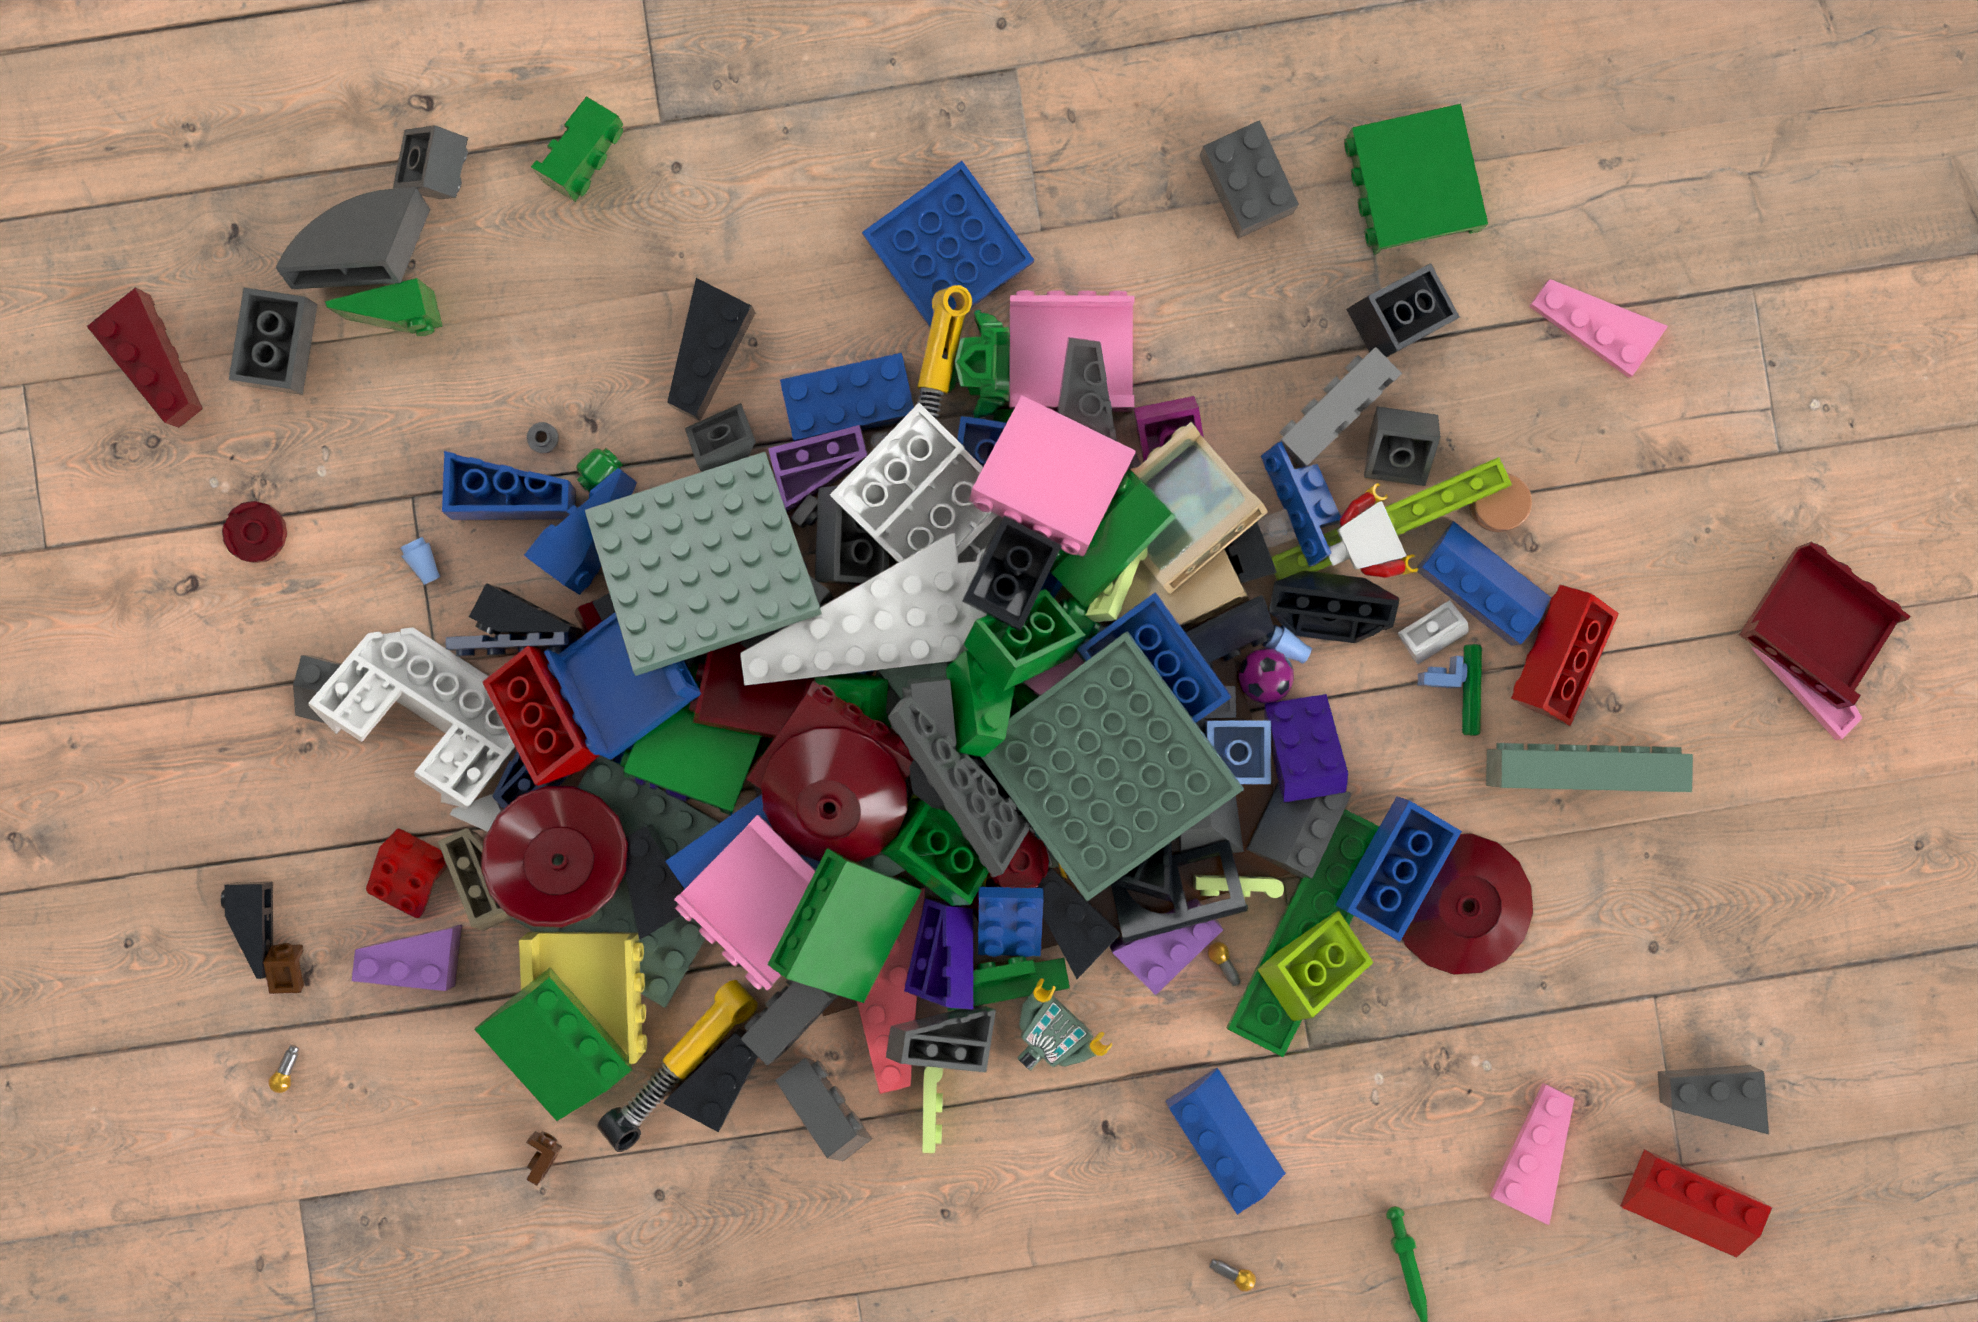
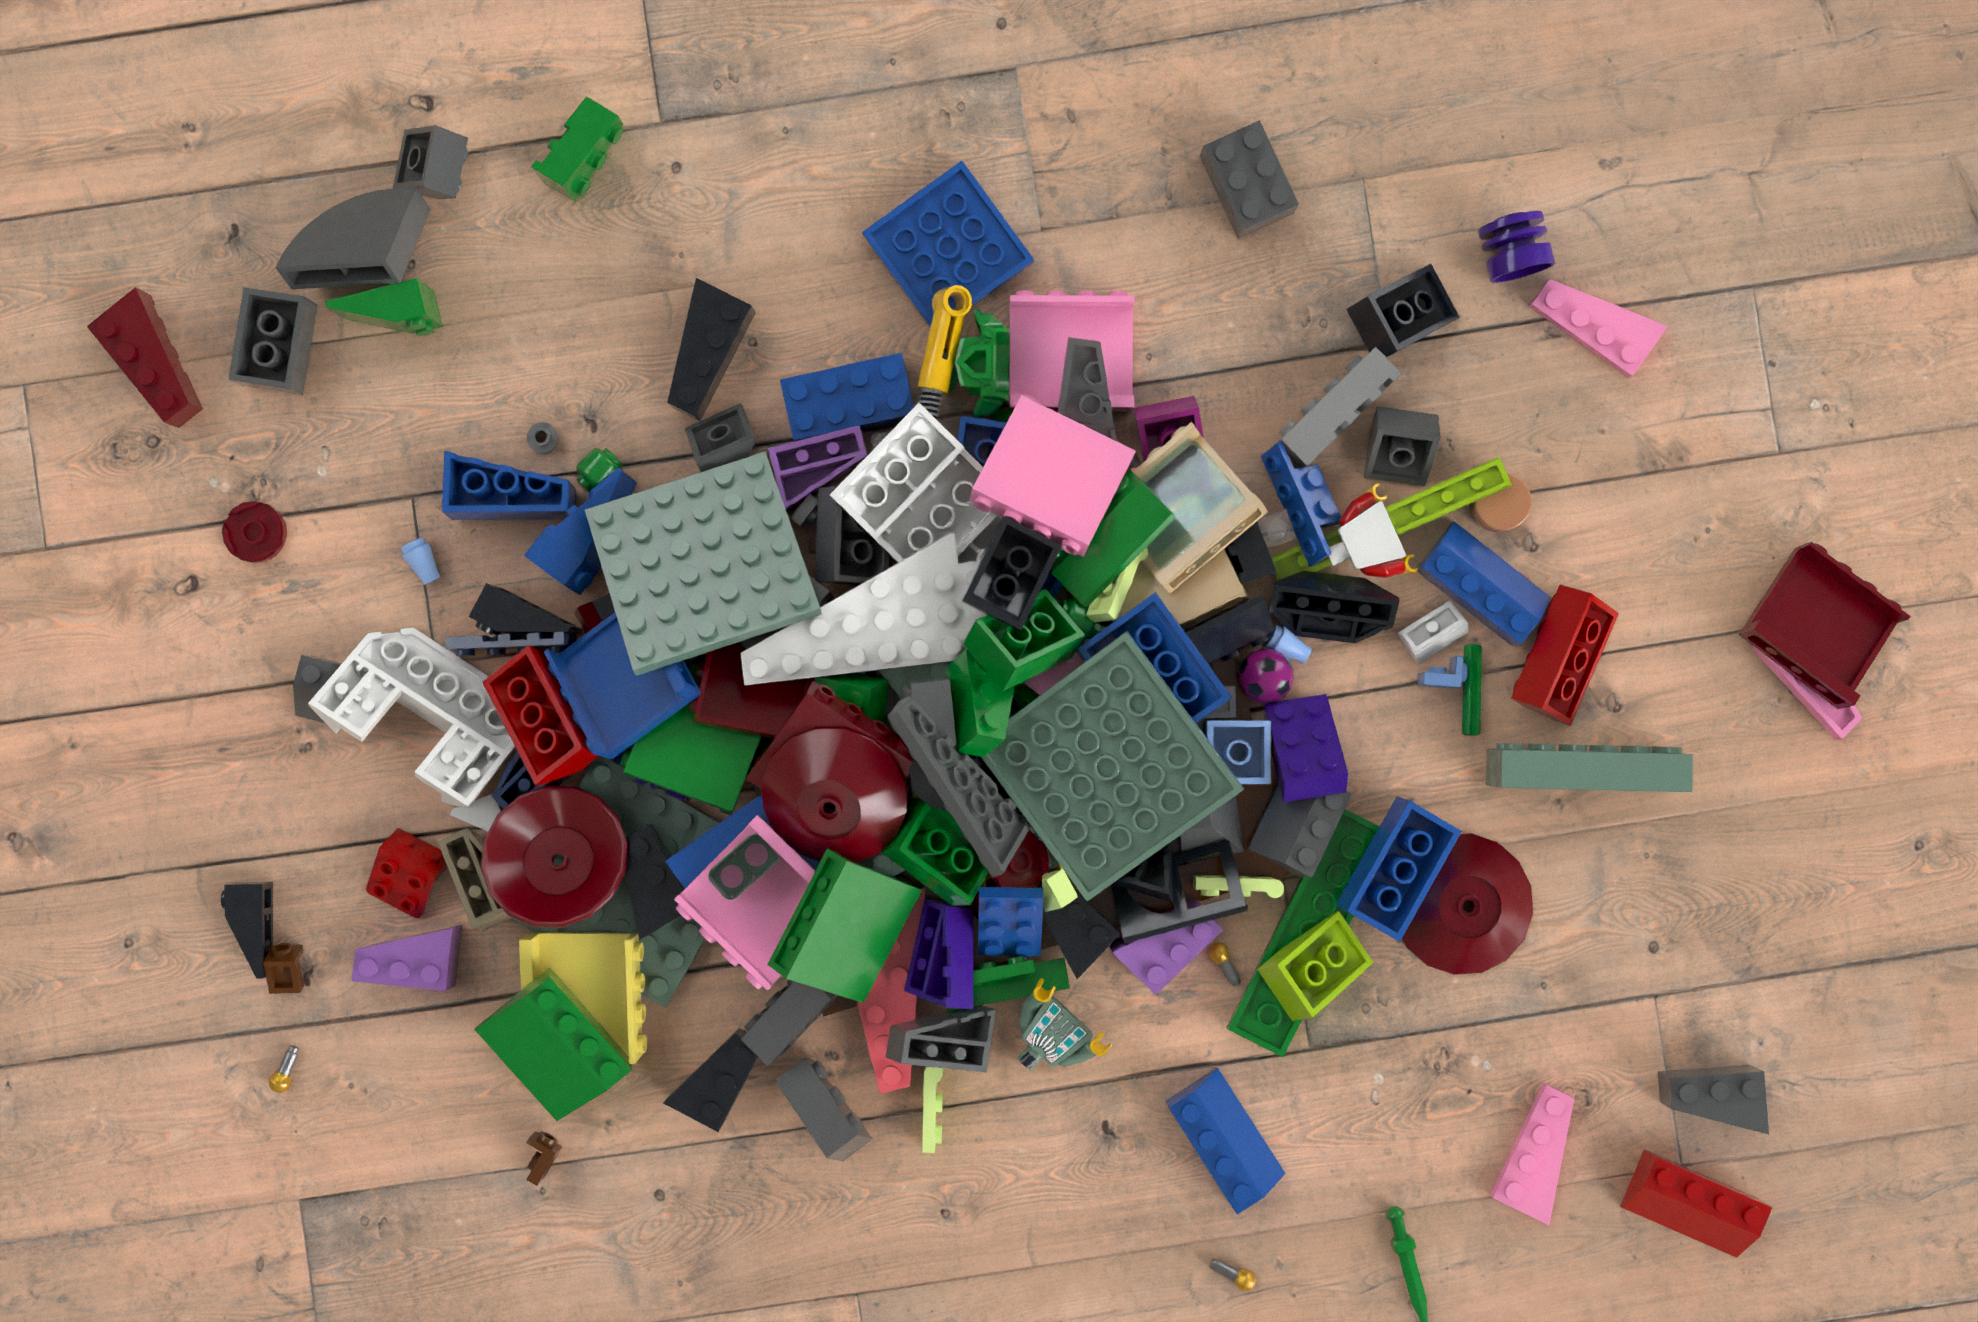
piece [597,980,758,1152] -> none
green panel [1344,104,1488,255] -> none
none -> sand green piece [708,833,780,900]
none -> yellowish green slope [1042,869,1078,912]
none -> dark purple wheel [1478,211,1556,283]

